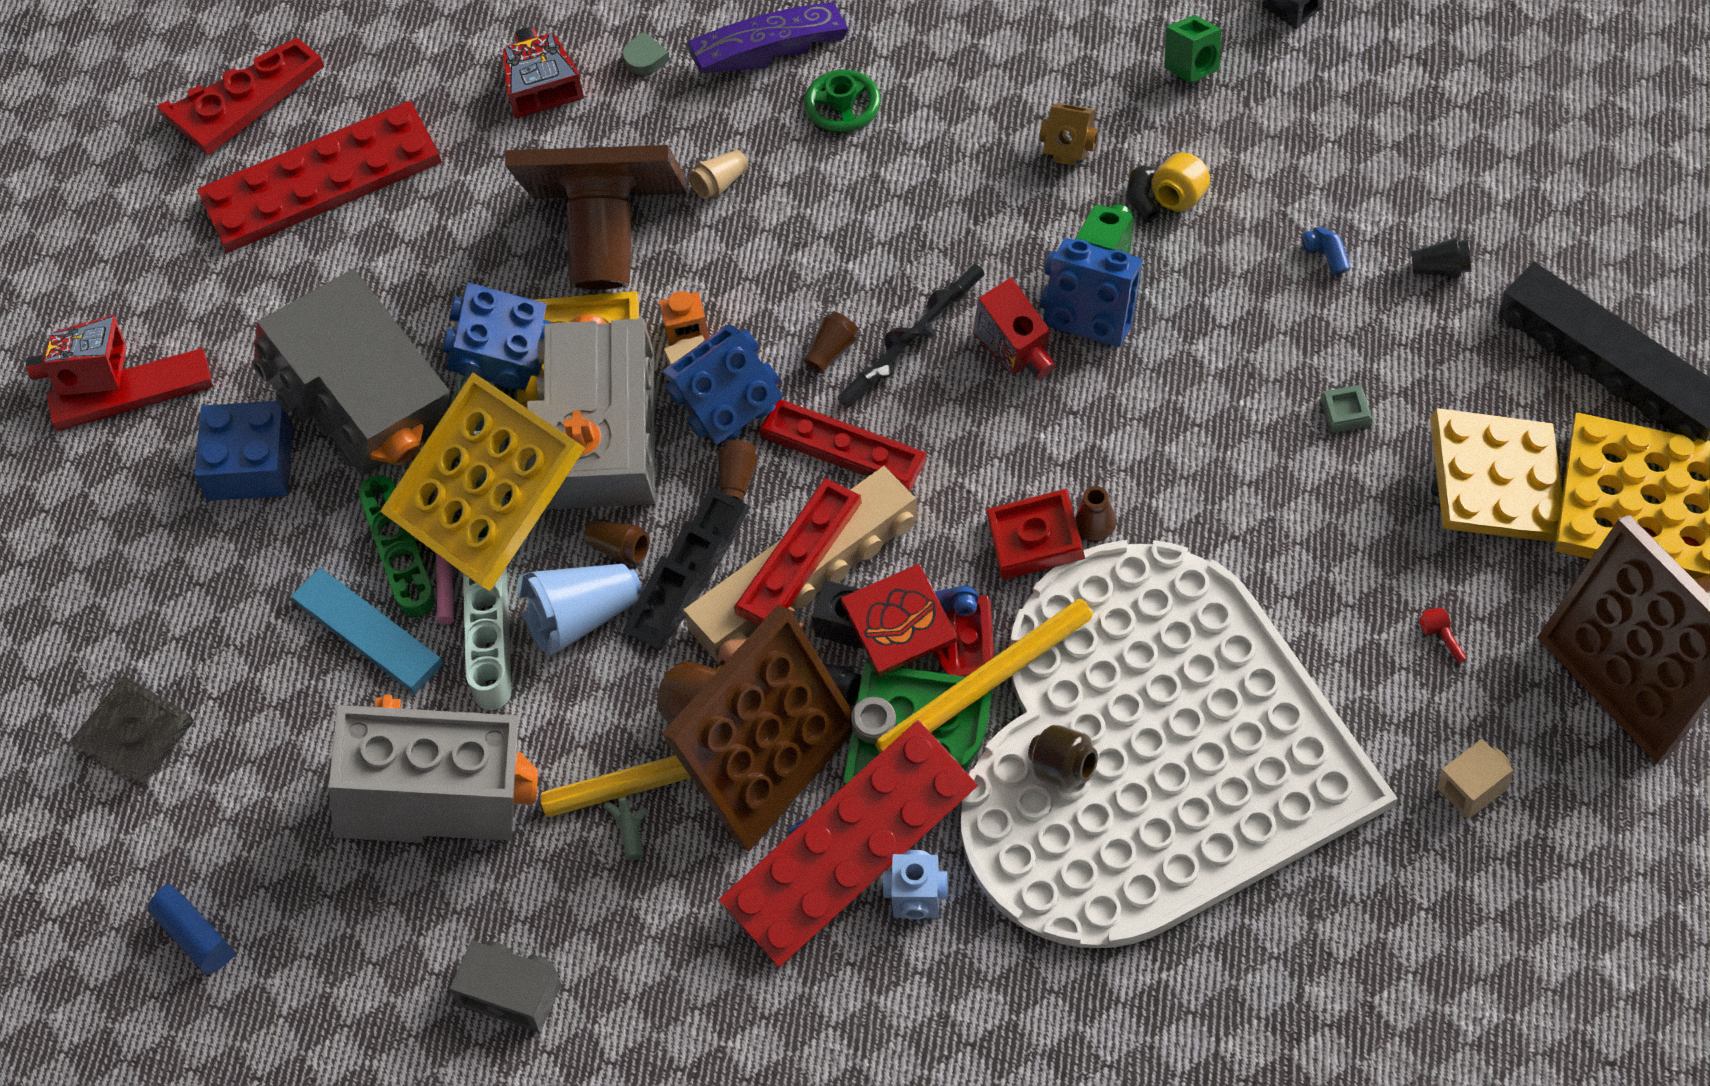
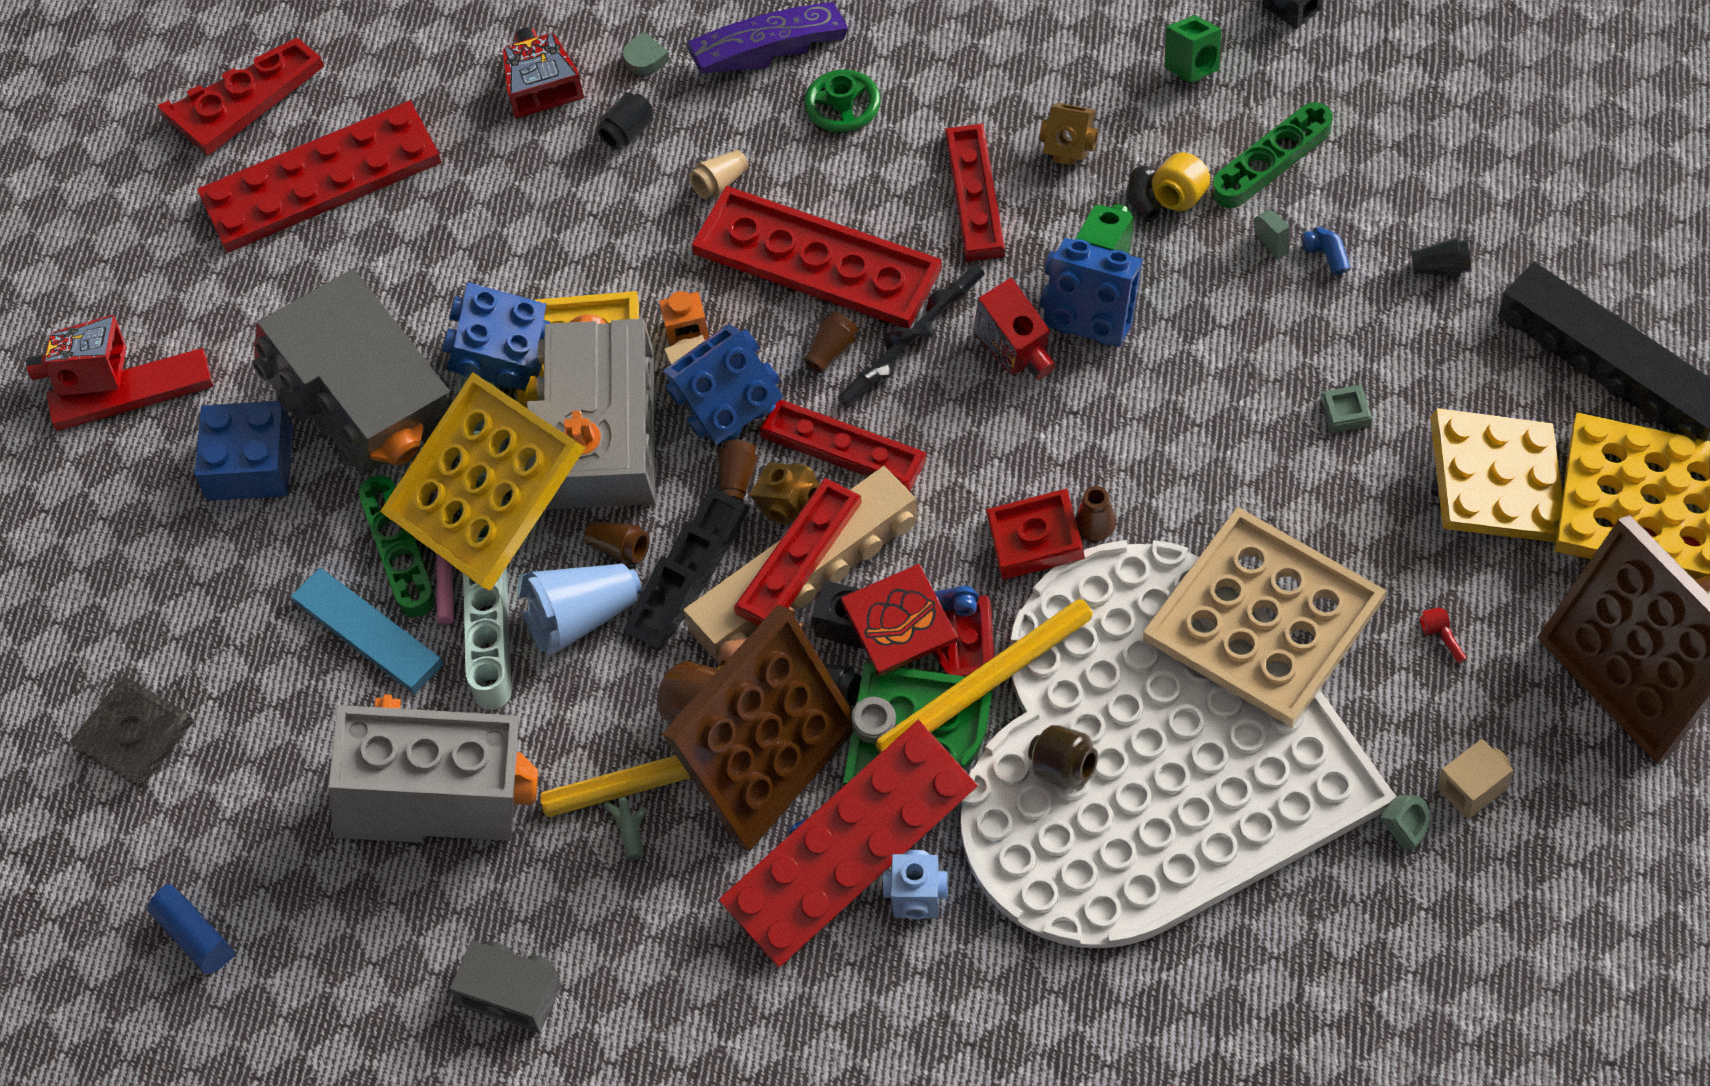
reddish brown piece [505,145,687,290] -> none
none -> black brick [596,92,653,149]
none -> red plate [692,186,942,328]
none -> pearl gold brick [749,462,820,525]
none -> red tile [945,123,1005,262]
none -> tan piece [1143,506,1387,728]
none -> green beam [1212,102,1333,208]
none -> sand green tile [1253,210,1289,260]
none -> sand green tile [1380,795,1430,850]

